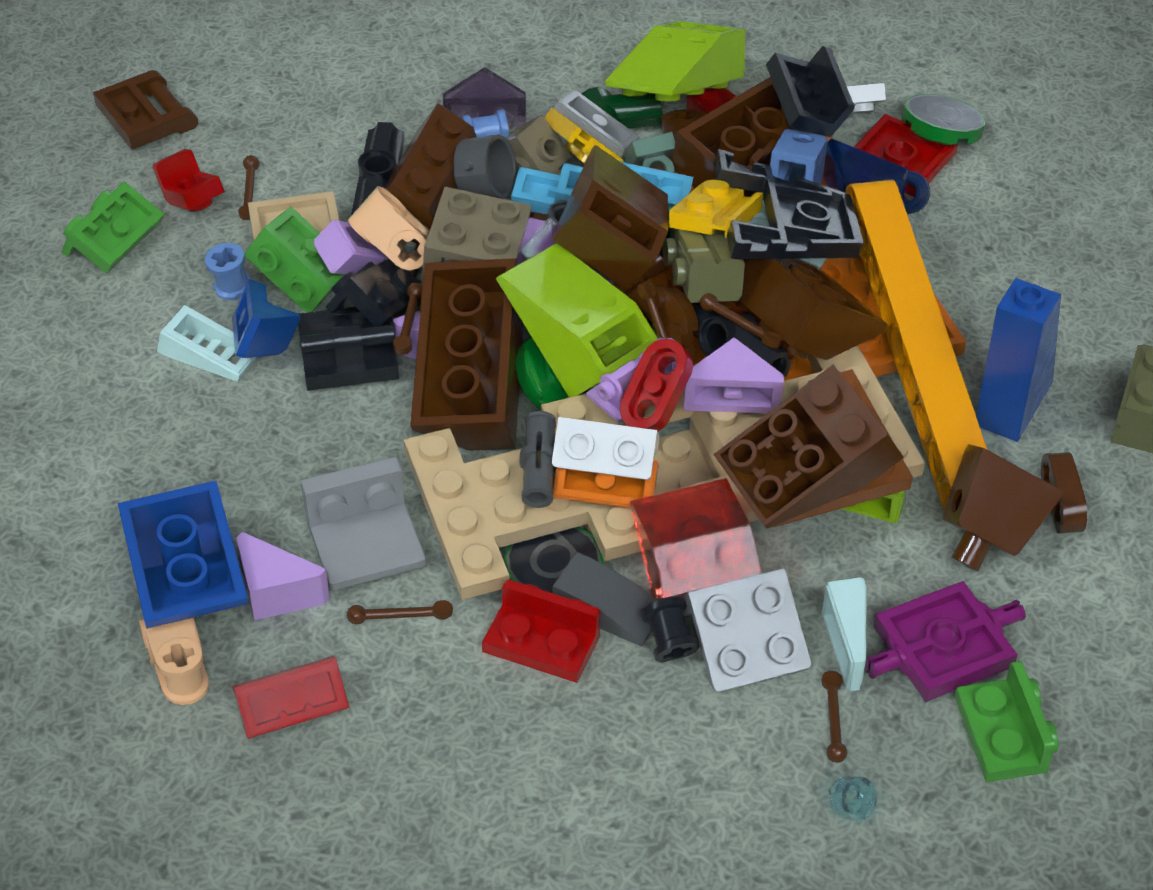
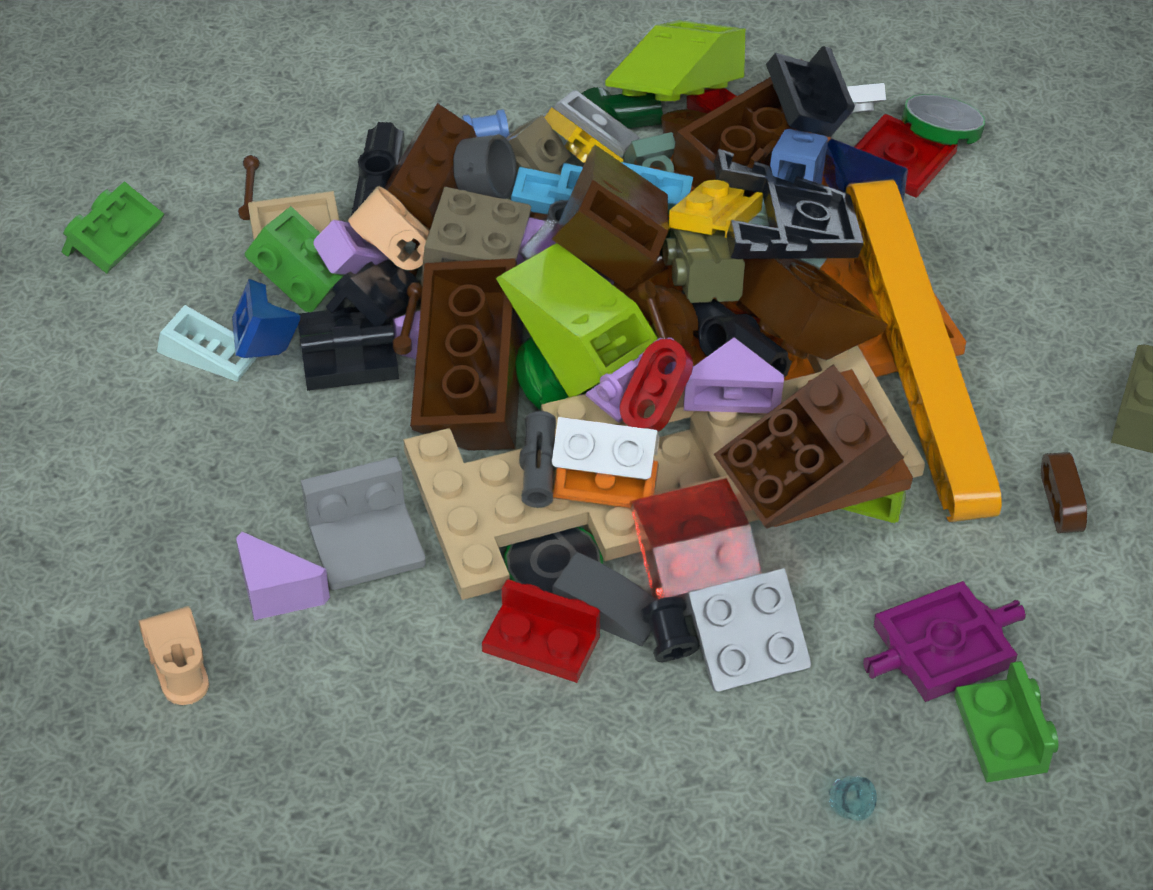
reddish brown plate [93,70,198,150] -> none
blue slope [117,481,249,629] -> none
red bracket [153,149,225,212] -> none
medium blue bush [205,243,252,300] -> none
red plate [232,656,350,739] -> none
reddish brown hinge [346,600,453,625] -> none
clear purple slope [443,67,526,127] -> none
reddish brown hinge [700,293,782,348] -> none
reddish brown hinge [821,671,848,763] -> none
light aqua slope [822,578,867,691] -> none
dark blue plate [892,171,930,214] -> none
reddish brown torso [943,444,1064,571] -> none
blue slope [976,278,1061,442] -> none

